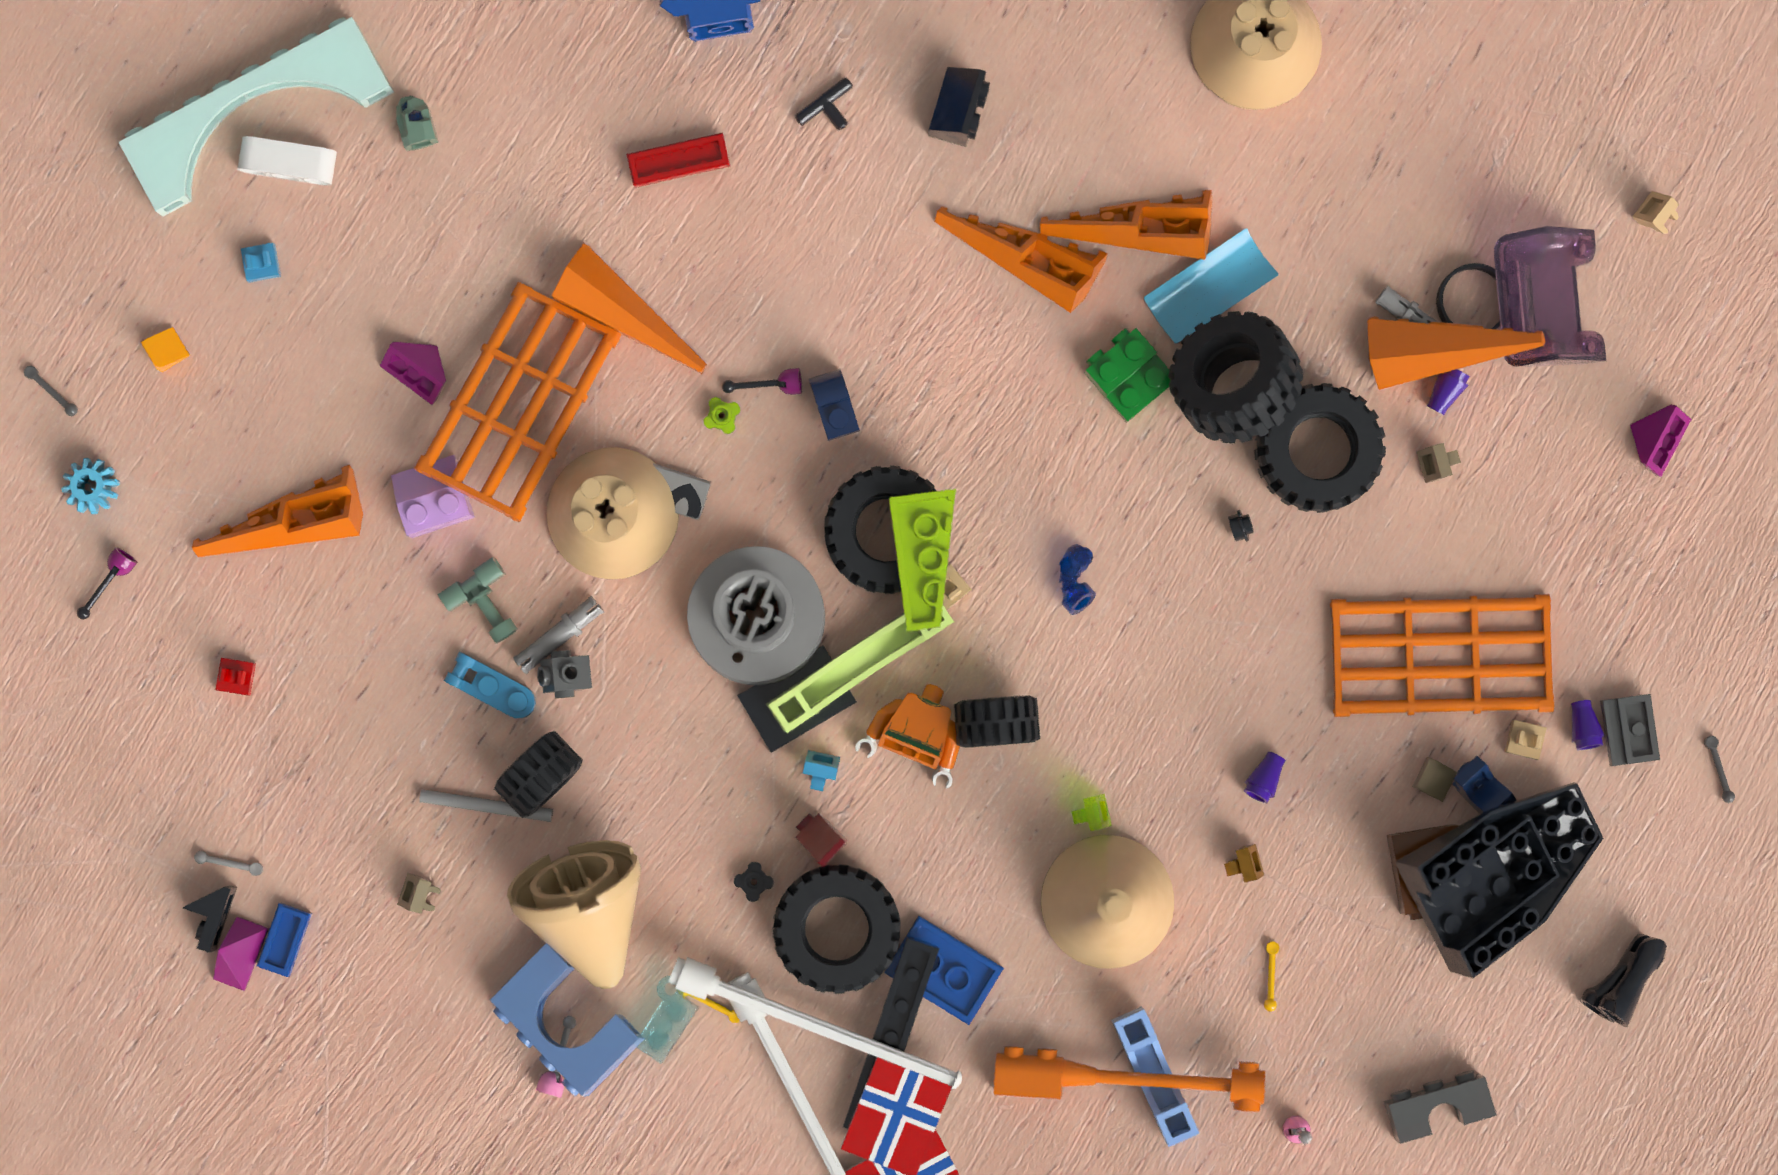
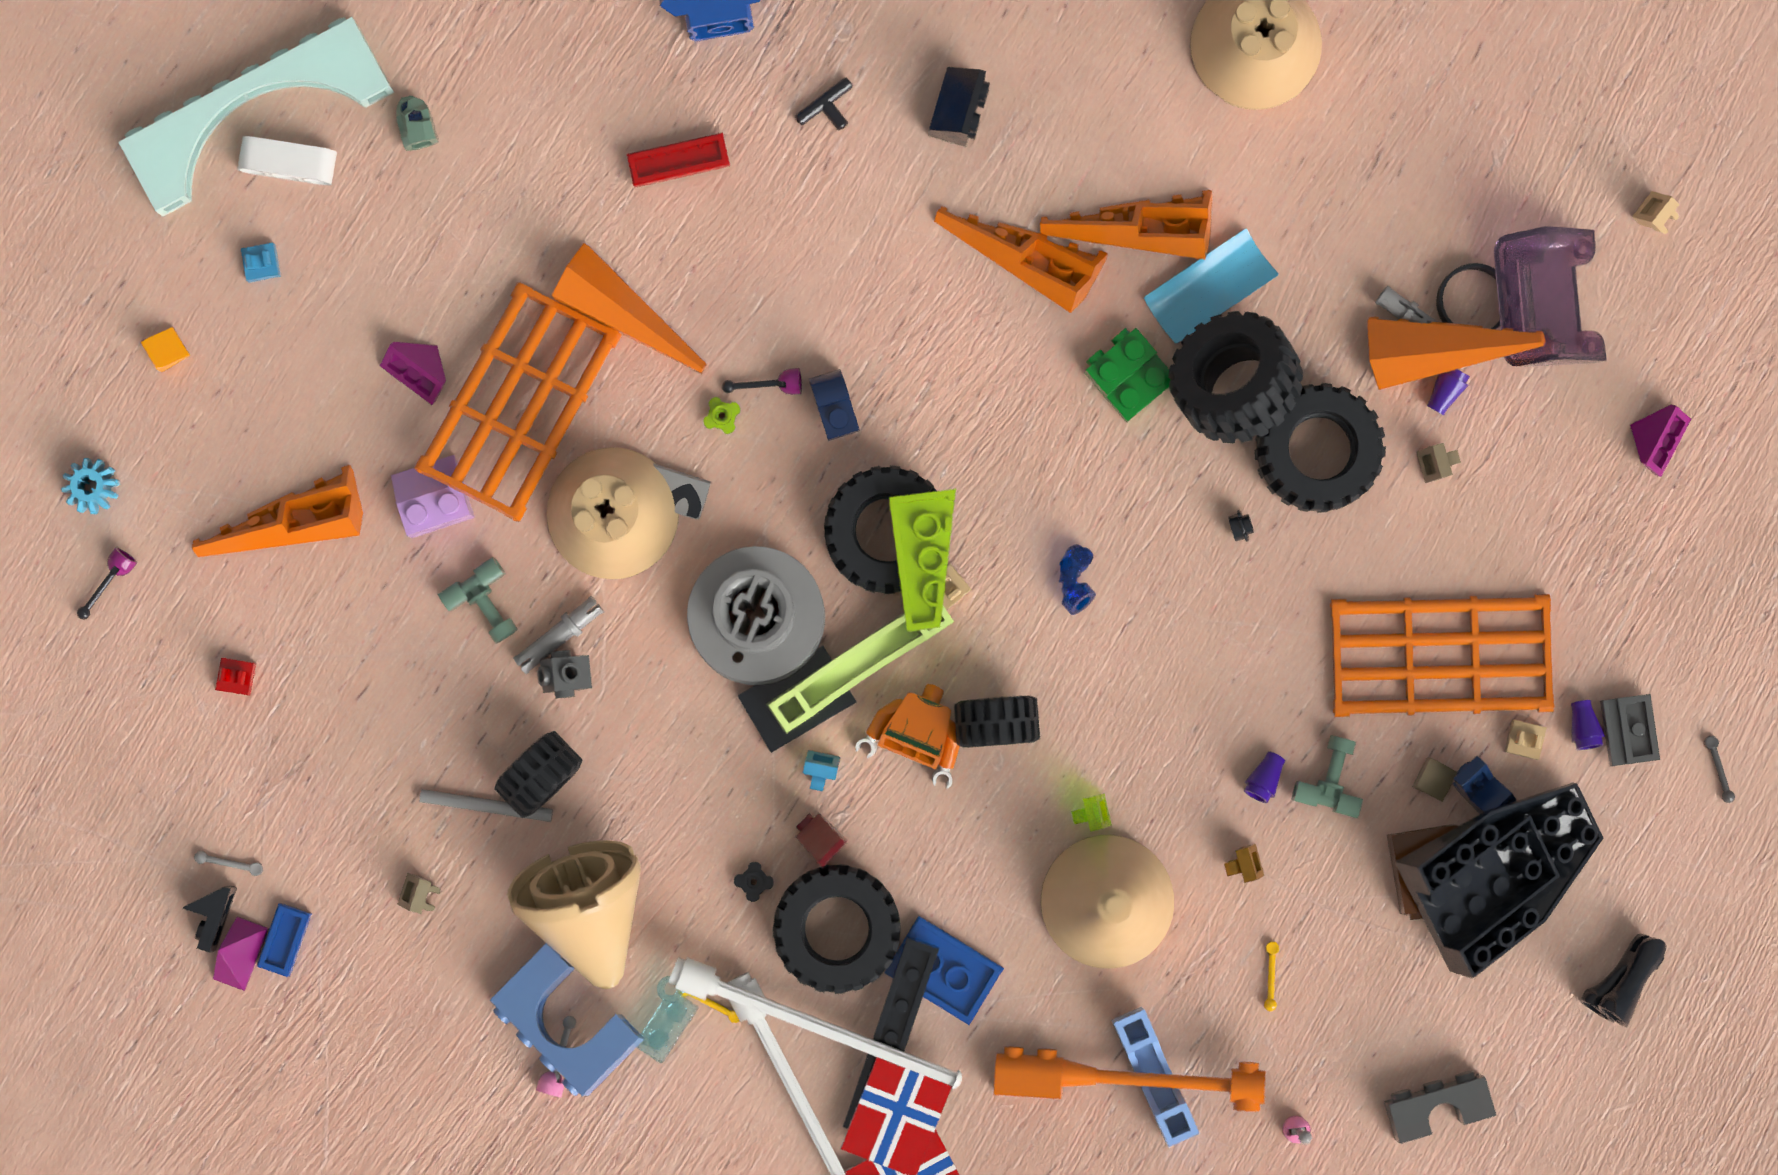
dark grey hinge [24,366,78,416] -> none
dark azure plate [444,651,536,718] -> none
none -> sand green bar [1291,735,1363,818]

